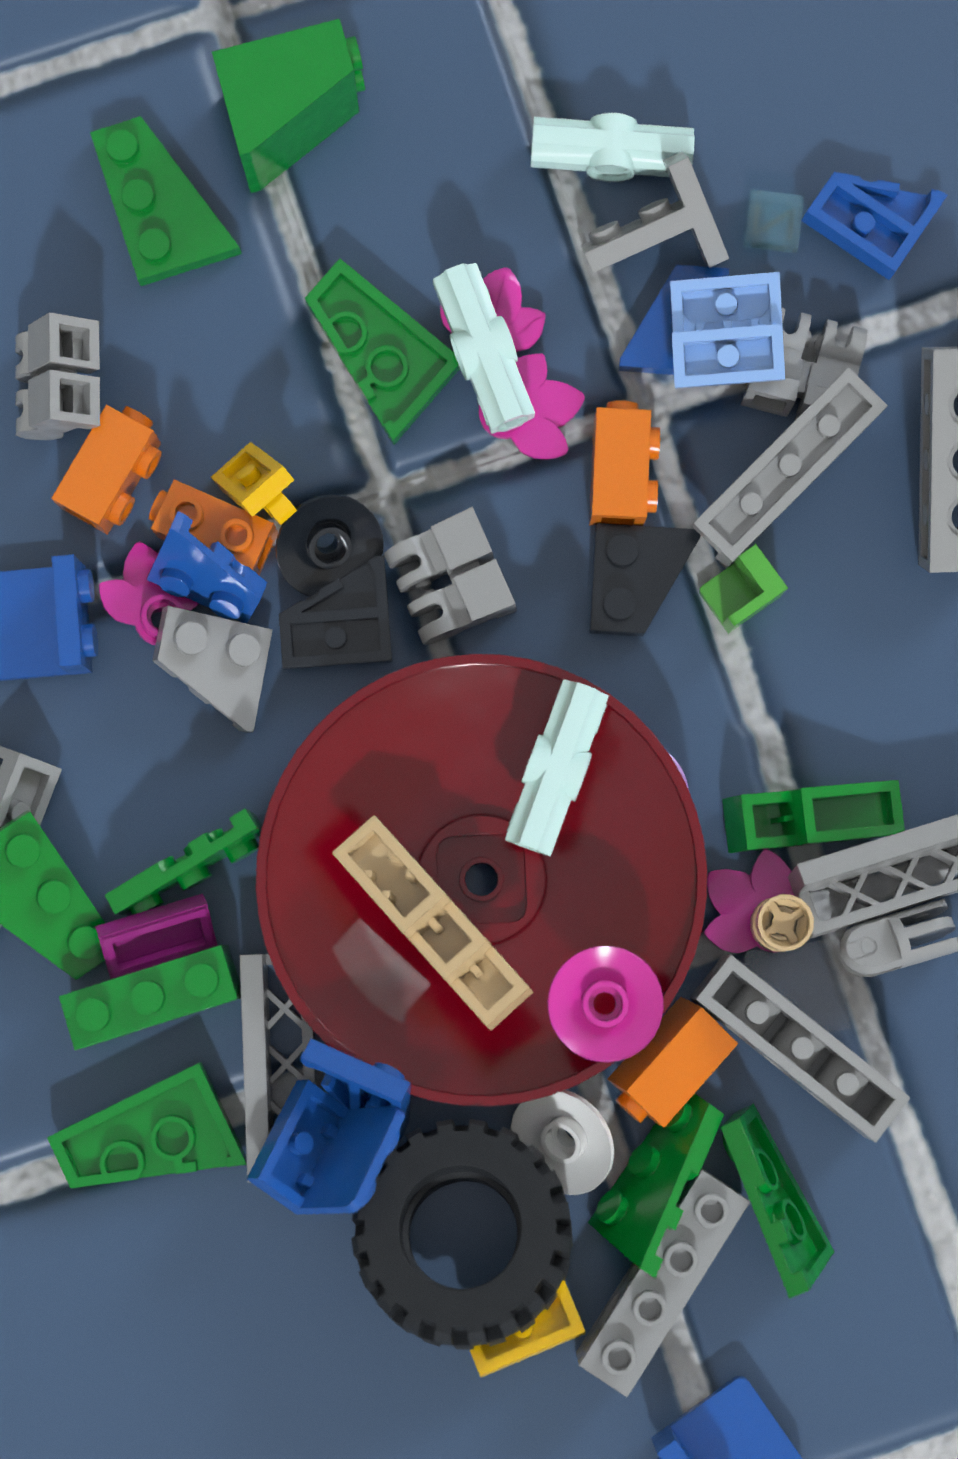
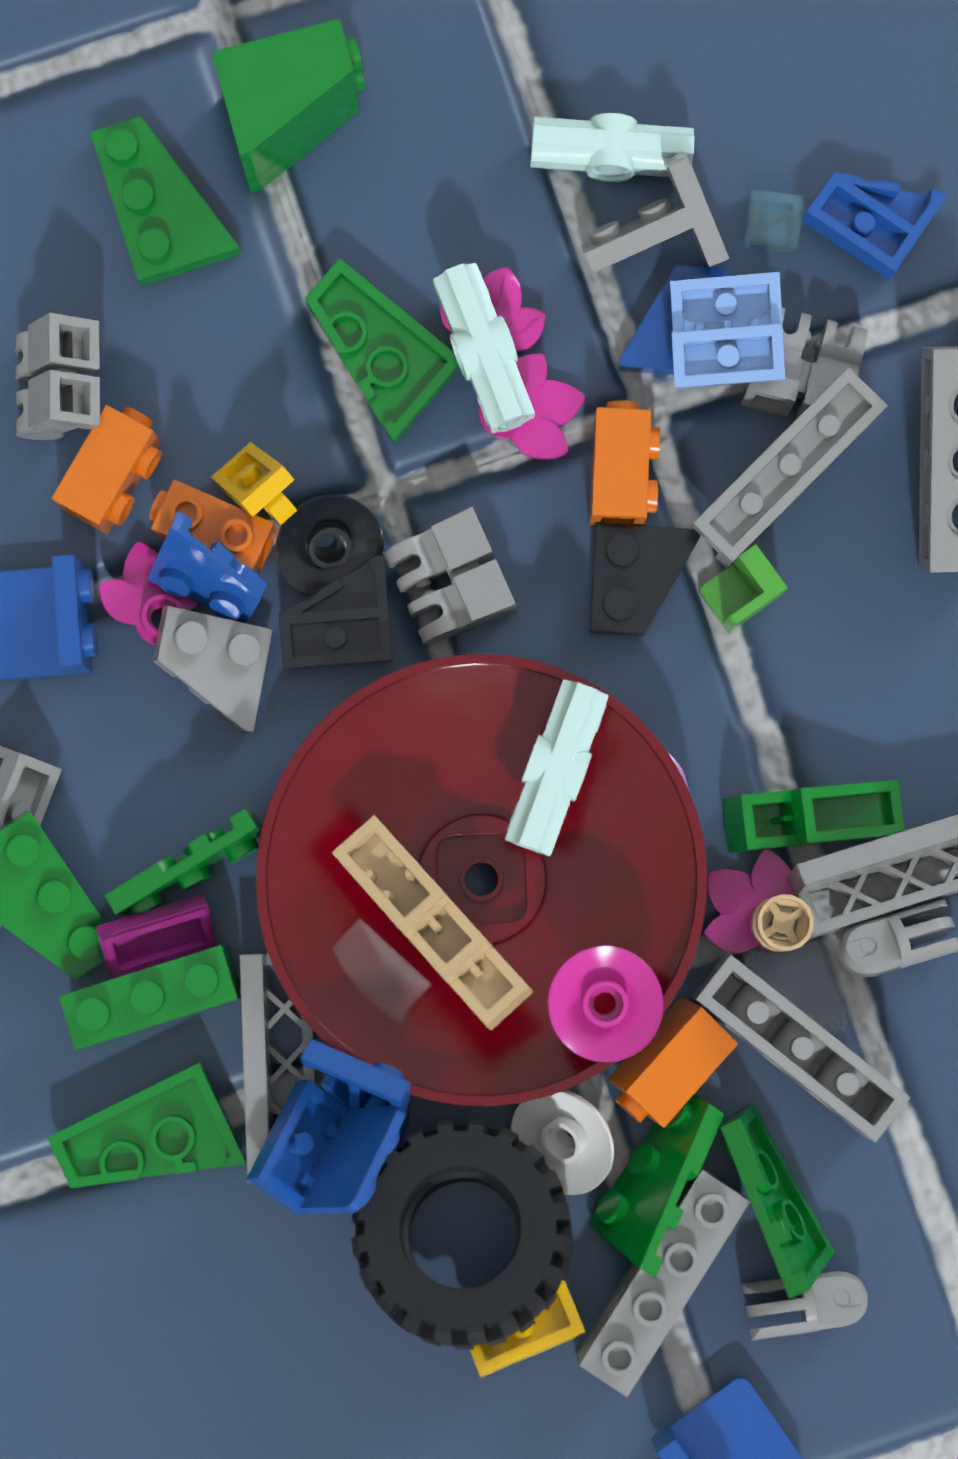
none -> light grey arm [741,1271,868,1341]

